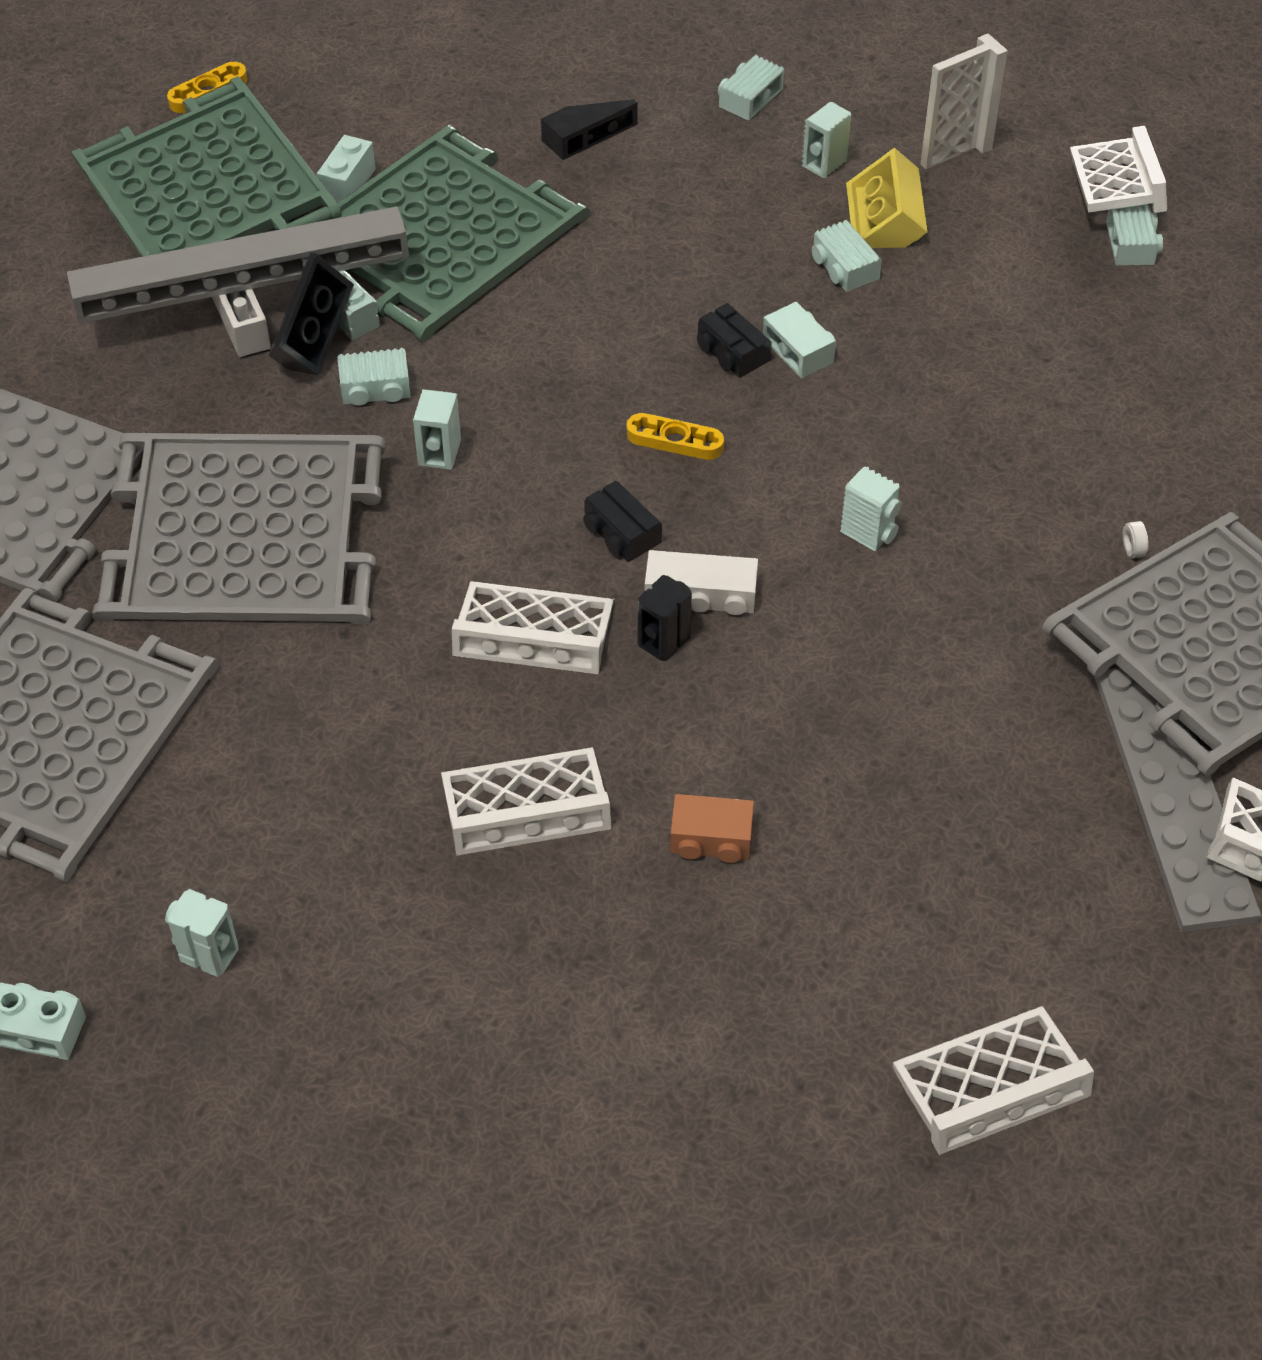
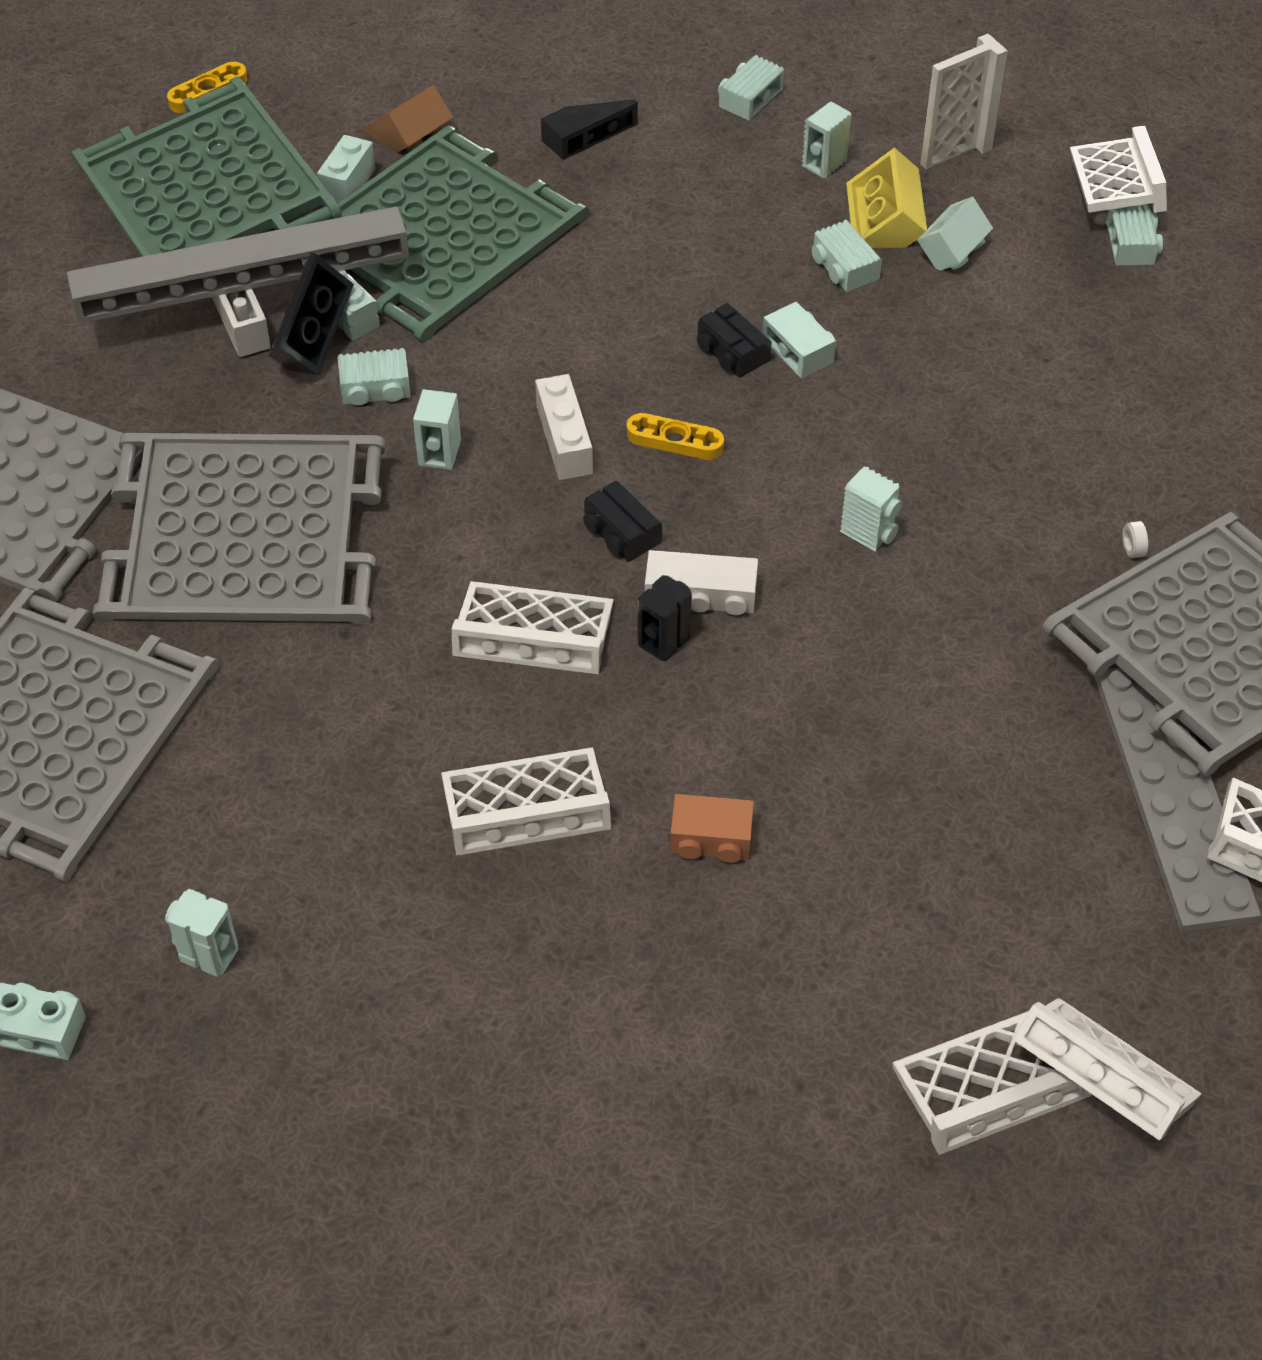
none -> medium nougat slope [363,85,454,153]
none -> white brick [535,374,593,480]
none -> light aqua brick [917,196,993,271]
none -> white fence [1013,998,1201,1141]

